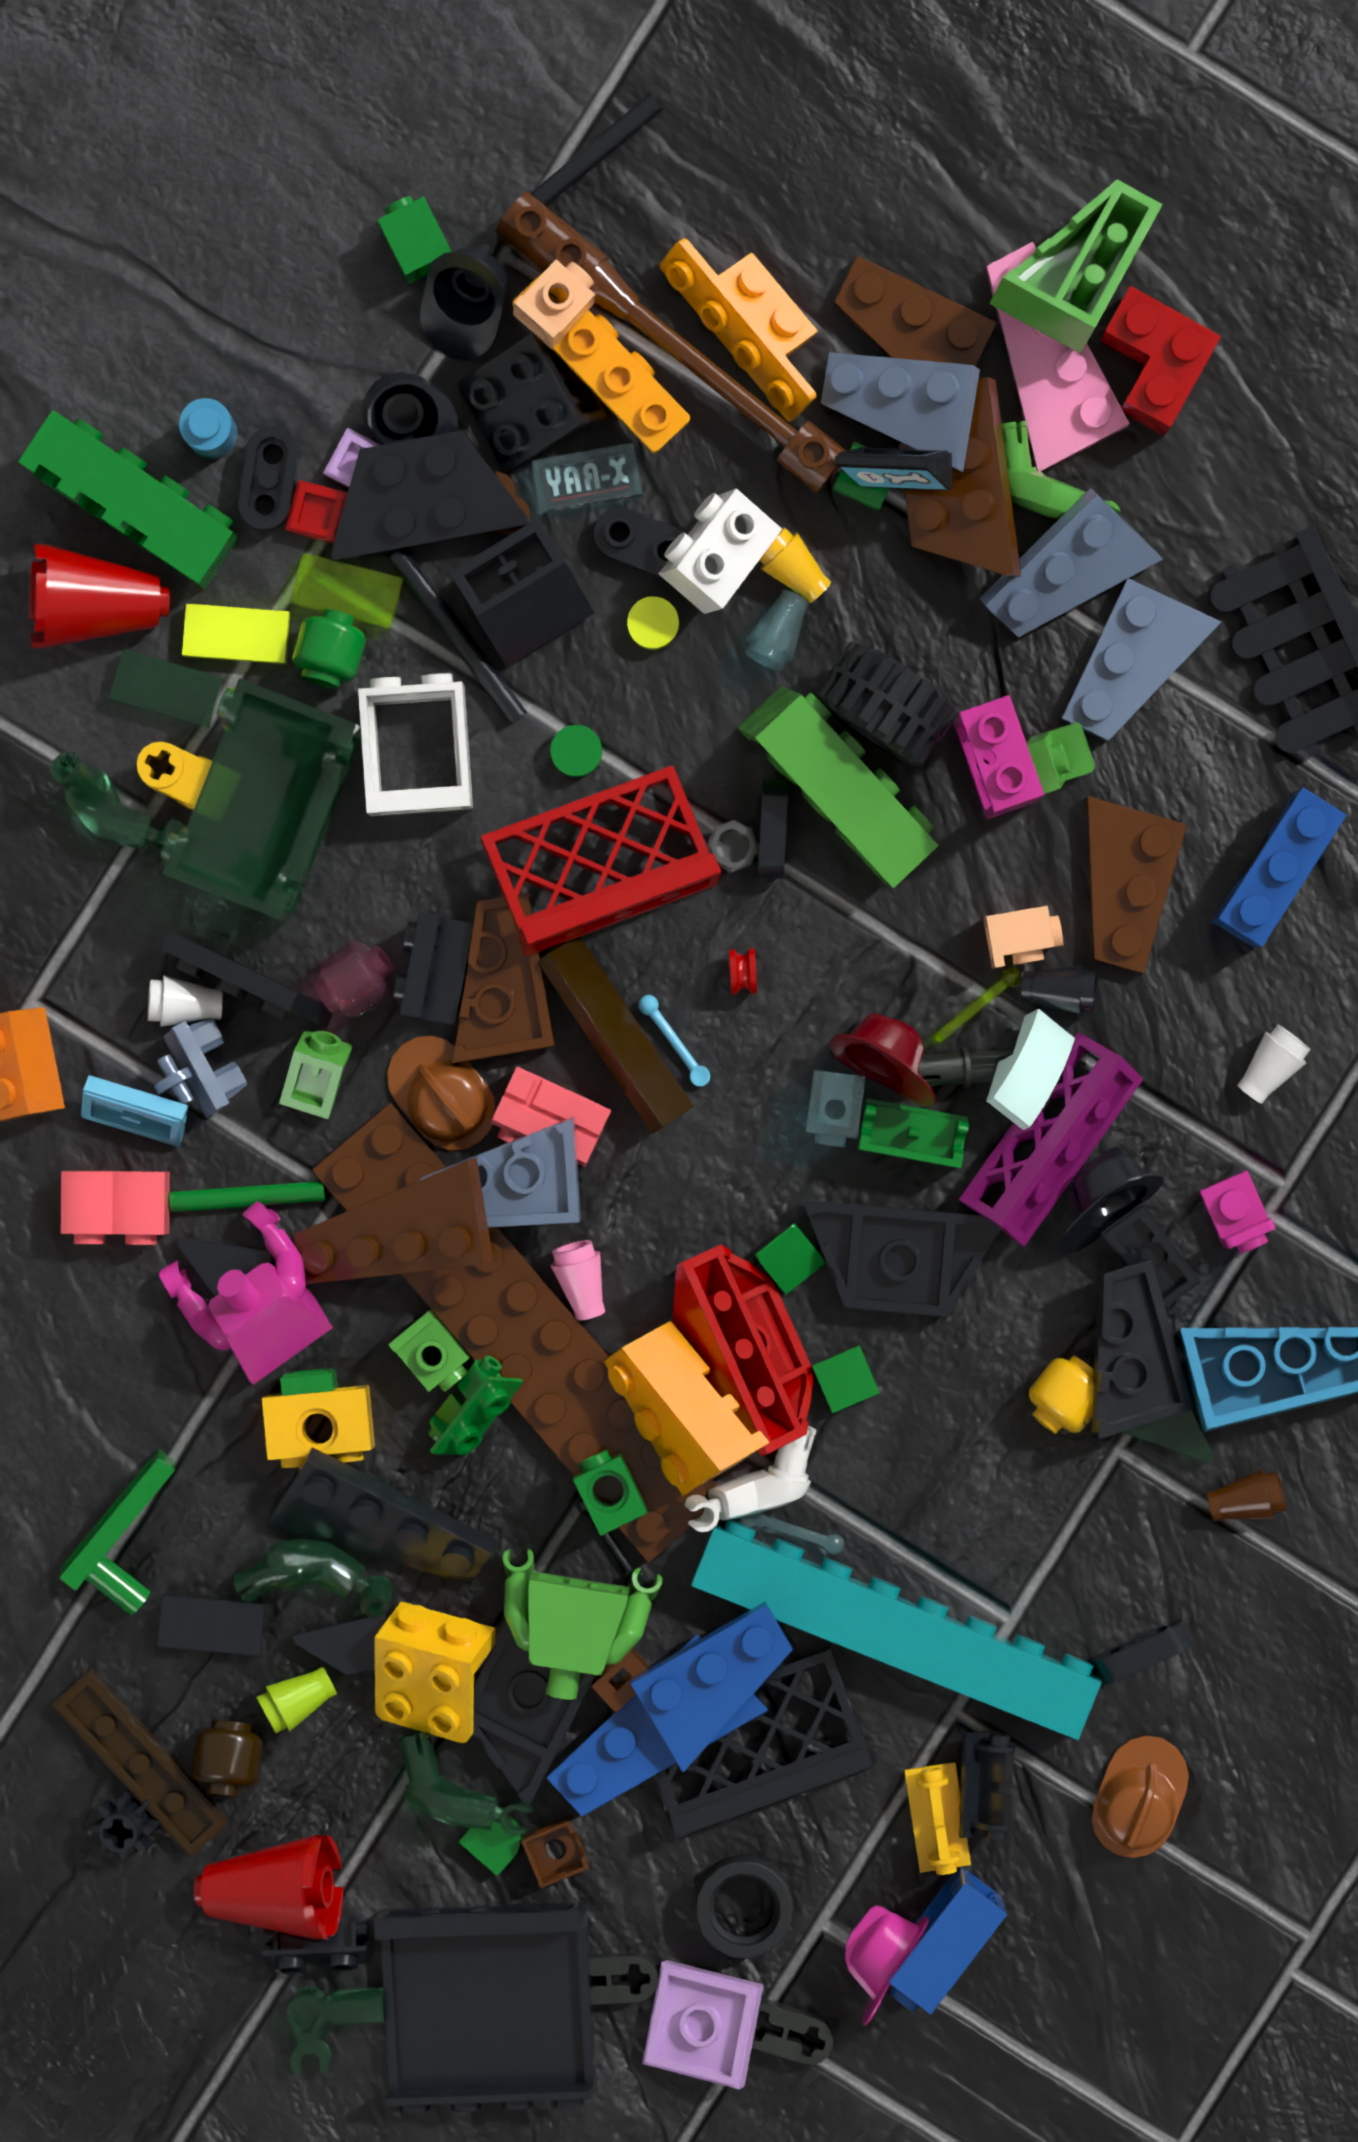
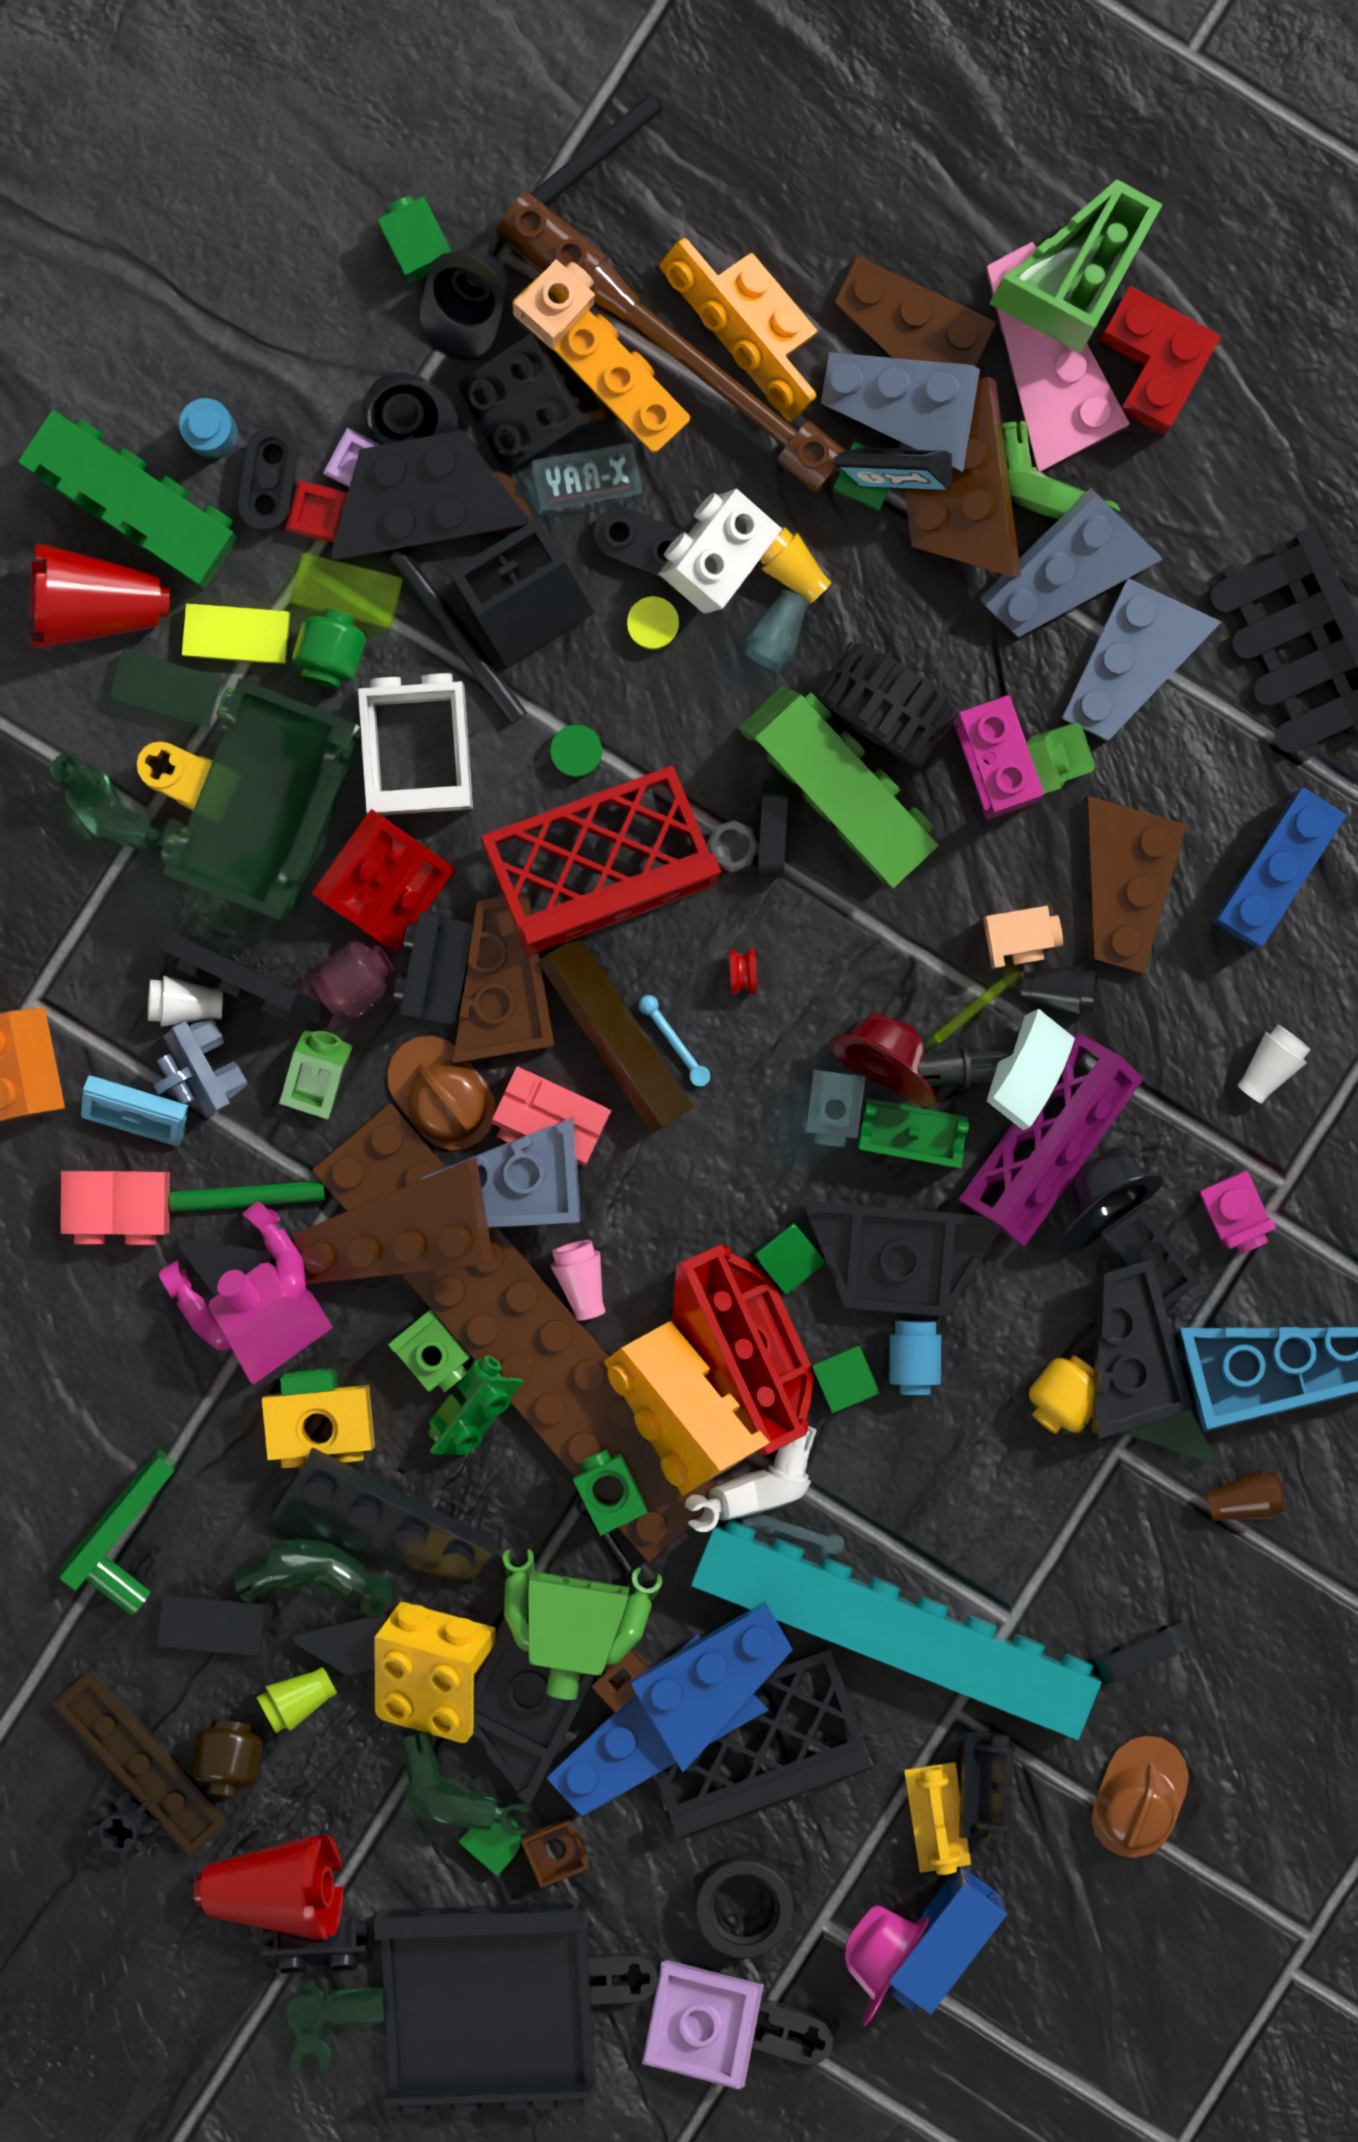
none -> red slope [311,809,456,953]
none -> dark azure brick [889,1321,941,1395]

